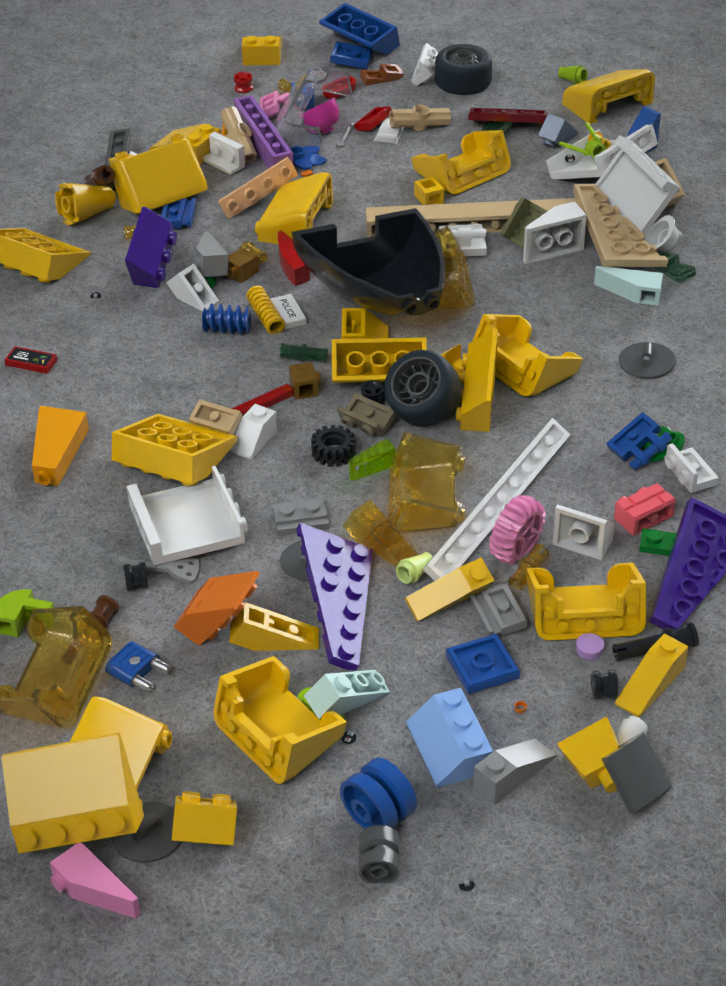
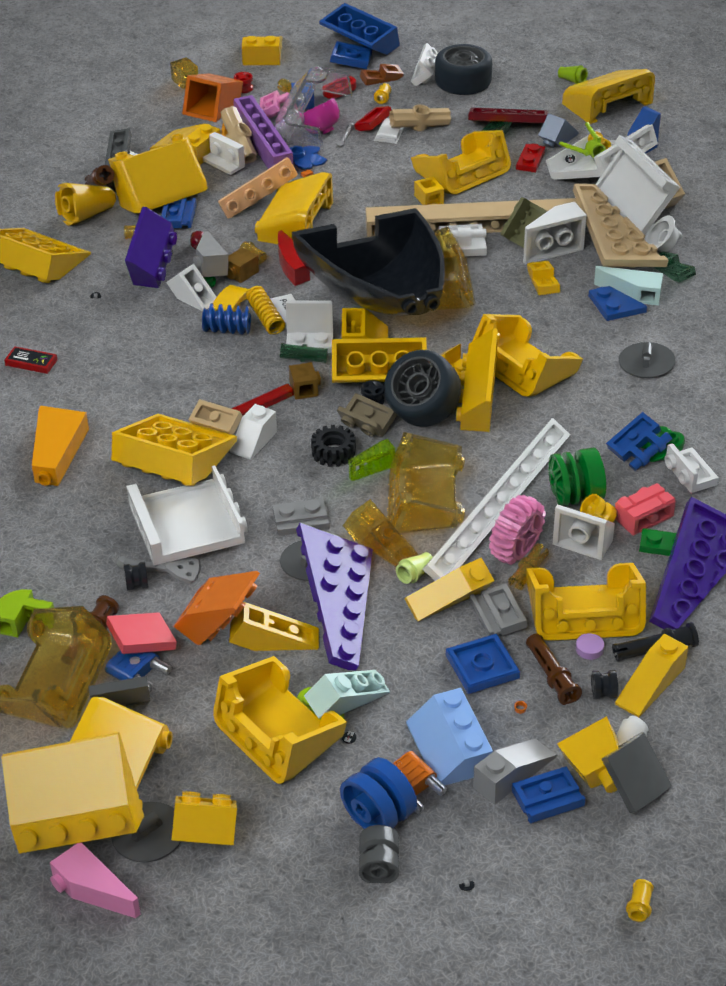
none -> dark grey slope [88,676,150,706]
none -> coral tile [106,612,177,654]
none -> clear yellow brick [170,57,198,89]
none -> orange slope [182,73,243,122]
none -> dark red hinge [190,231,204,249]
none -> yellow slope [213,285,249,312]
none -> white bracket [286,300,333,353]
none -> yellow pin [374,83,391,104]
none -> orange piece [392,751,447,814]
none -> blue plate [511,766,586,824]
none -> red plate [516,143,546,173]
none -> reddish brown pin [526,633,582,705]
none -> yellow slope [527,260,560,295]
none -> green wheel [548,447,607,506]
none -> yellow wheel [580,494,617,523]
none -> blue wing [588,286,647,321]
none -> yellow pin [626,879,654,922]

